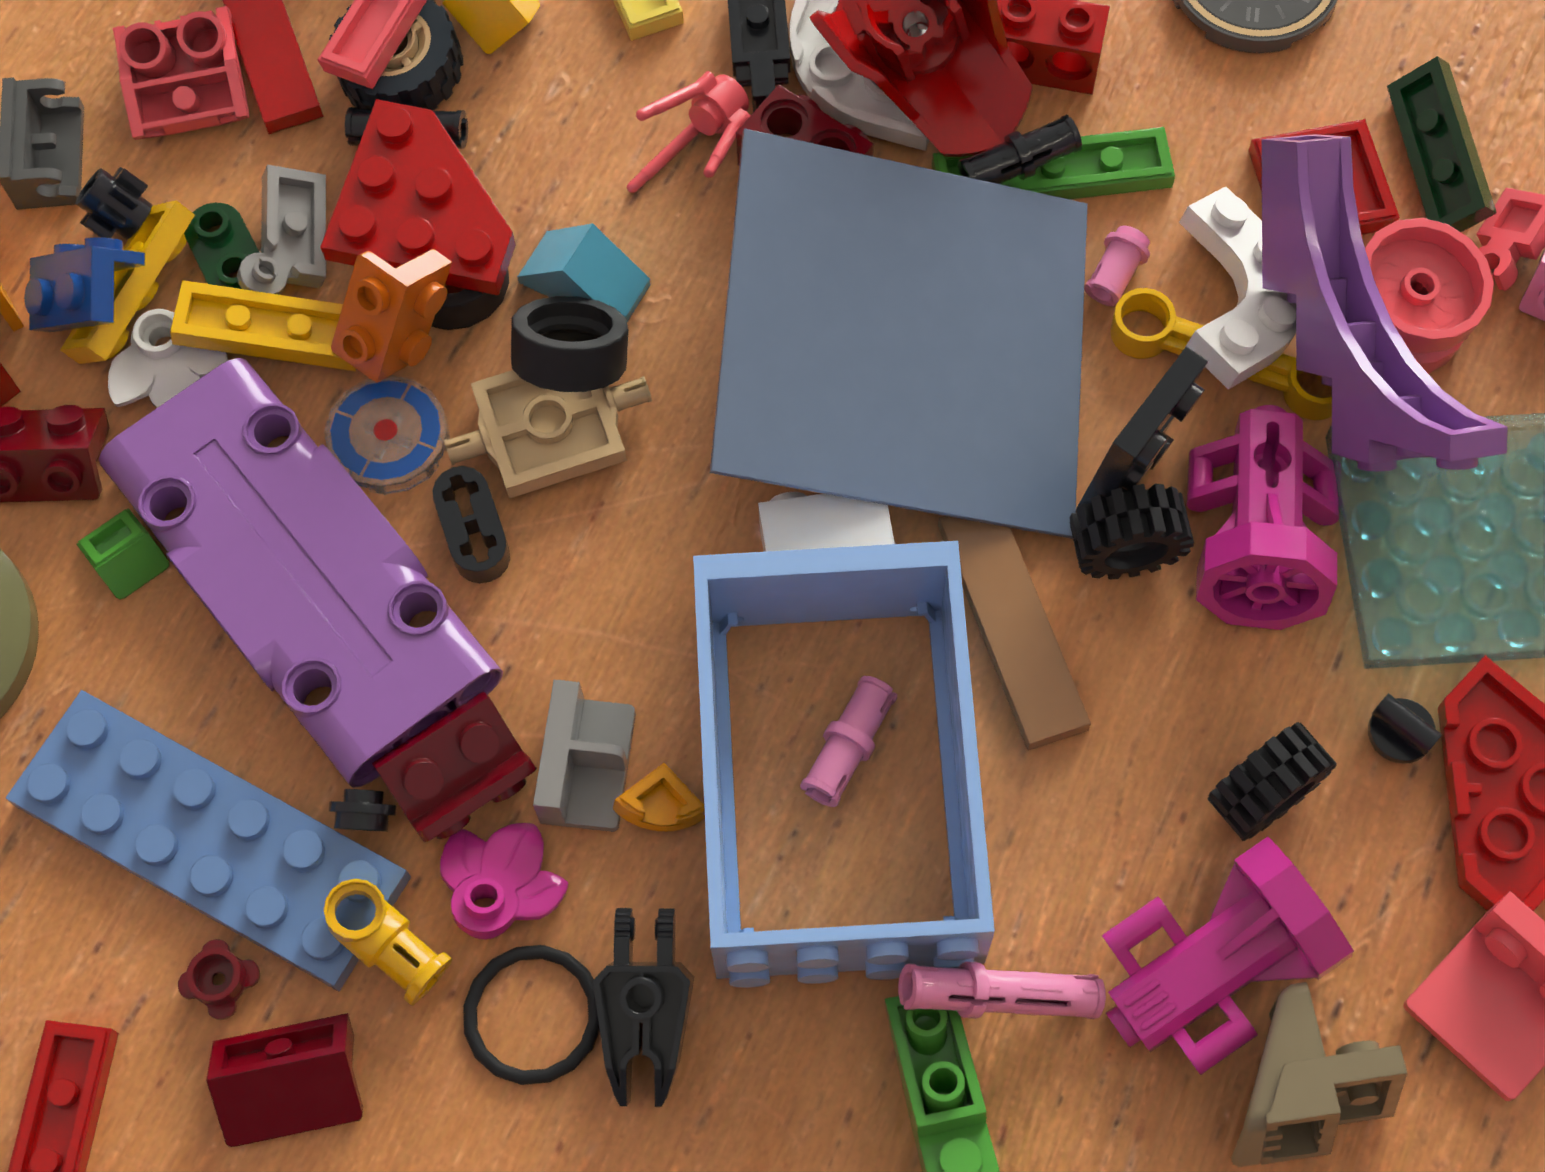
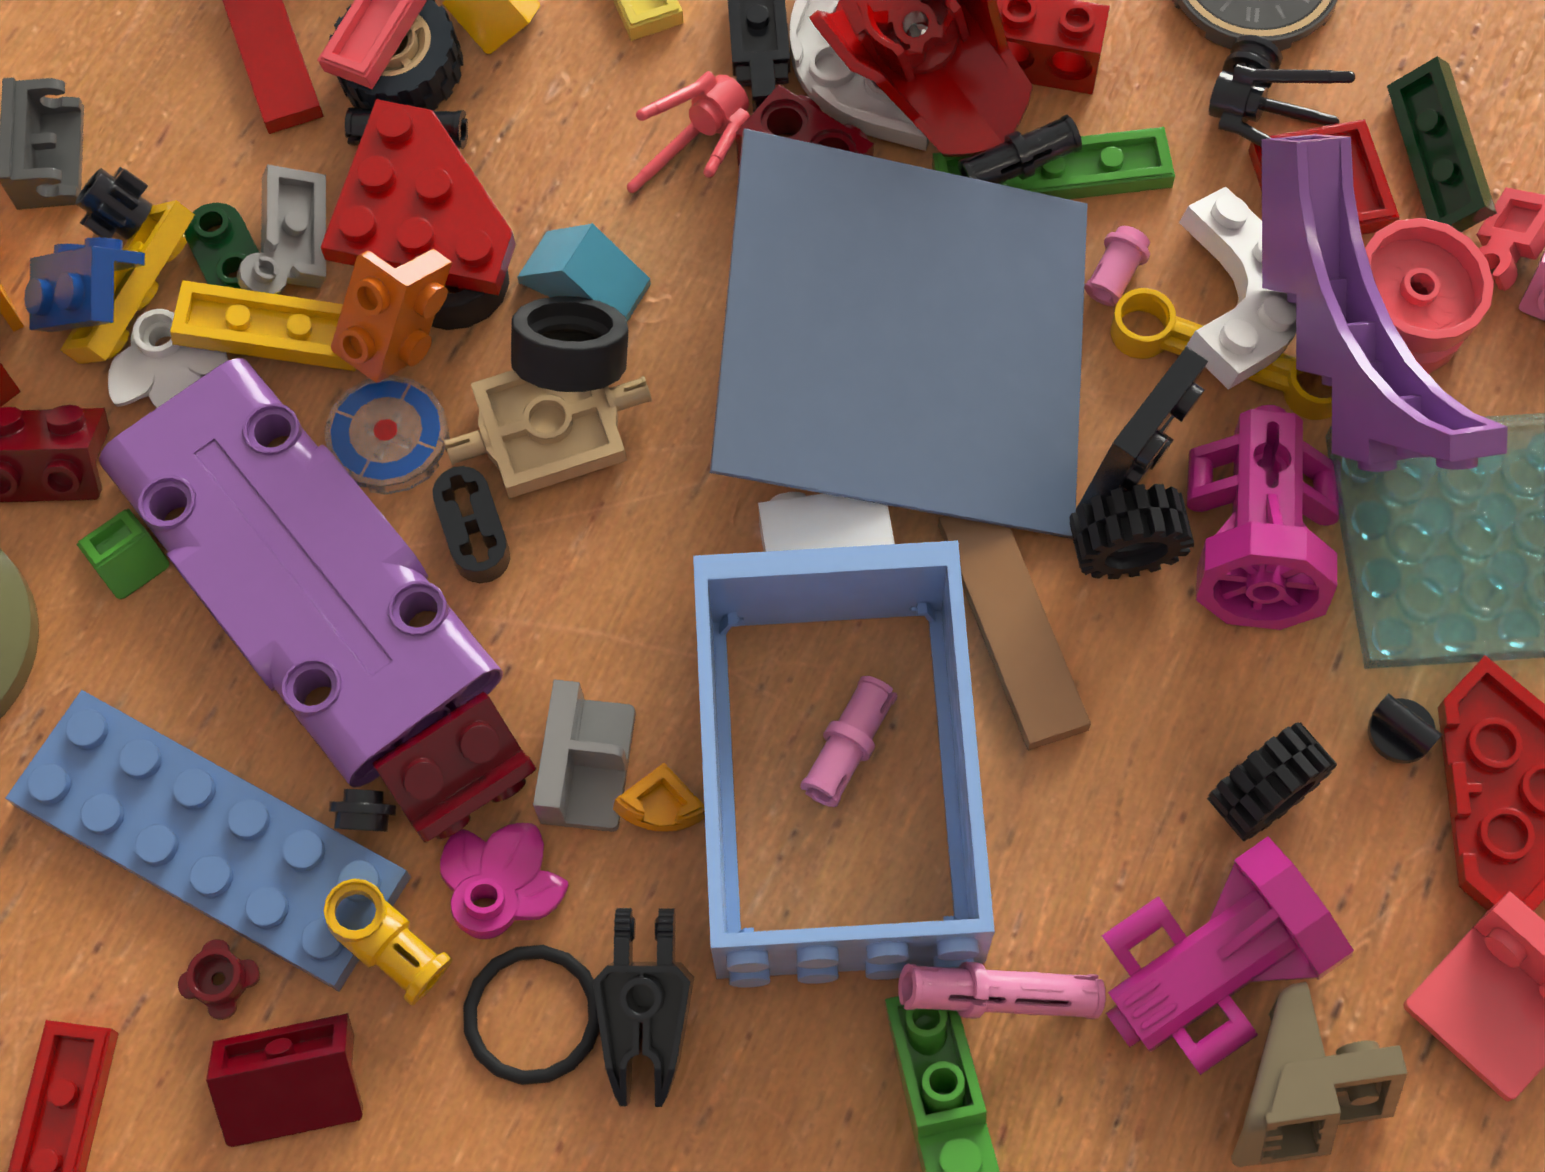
coral slope [113,6,250,140] -> none
none -> black plant [1209,64,1356,148]
none -> black bush [1223,35,1283,88]

